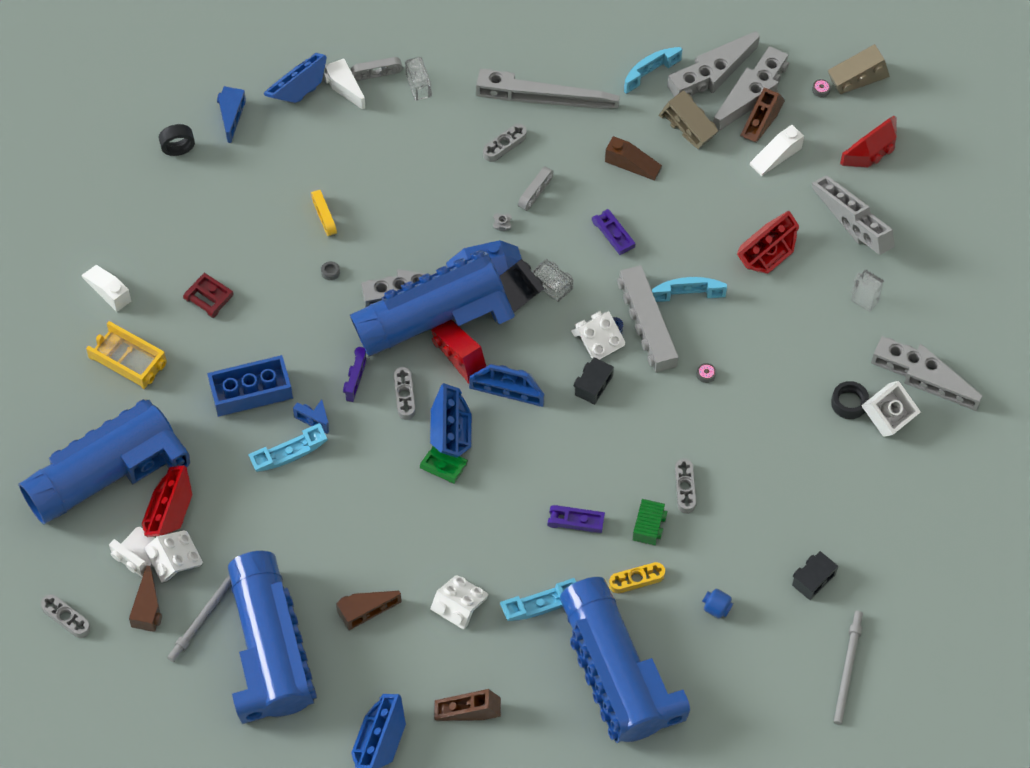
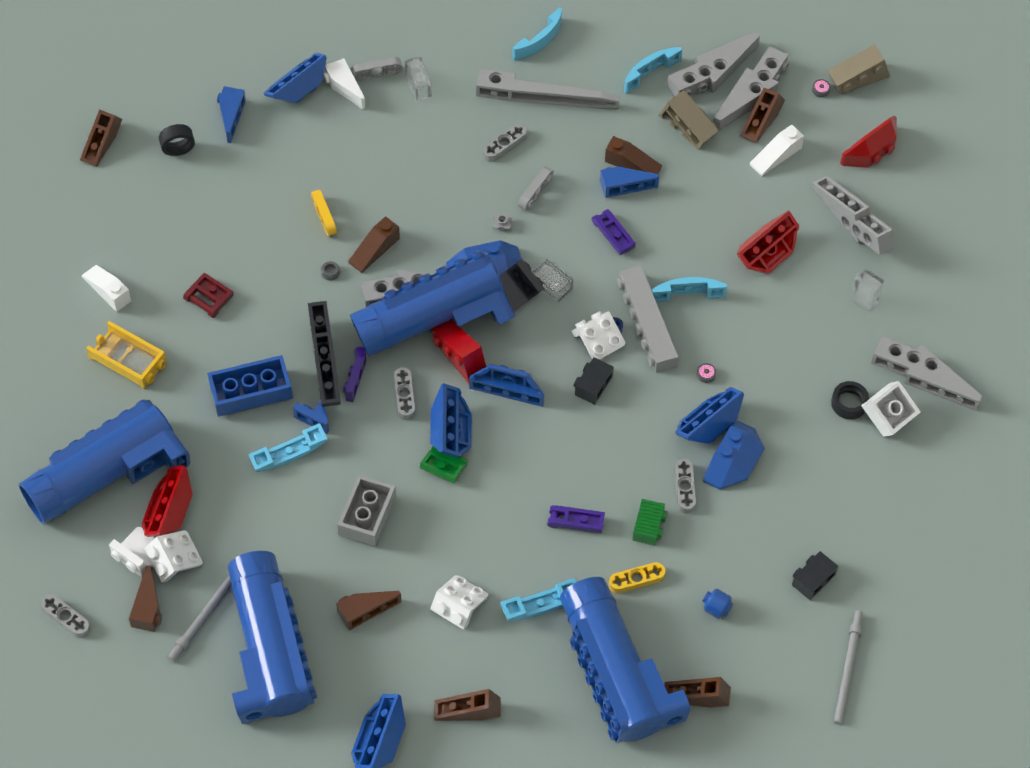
none -> reddish brown slope [80,109,123,167]
none -> black brick [308,301,341,407]
none -> light grey brick [337,475,396,547]
none -> reddish brown slope [348,216,400,273]
none -> medium azure slope [512,7,562,60]
none -> blue slope [600,167,659,198]
none -> reddish brown slope [664,677,731,708]
none -> blue wedge [676,387,744,444]
none -> blue wedge [703,421,765,490]

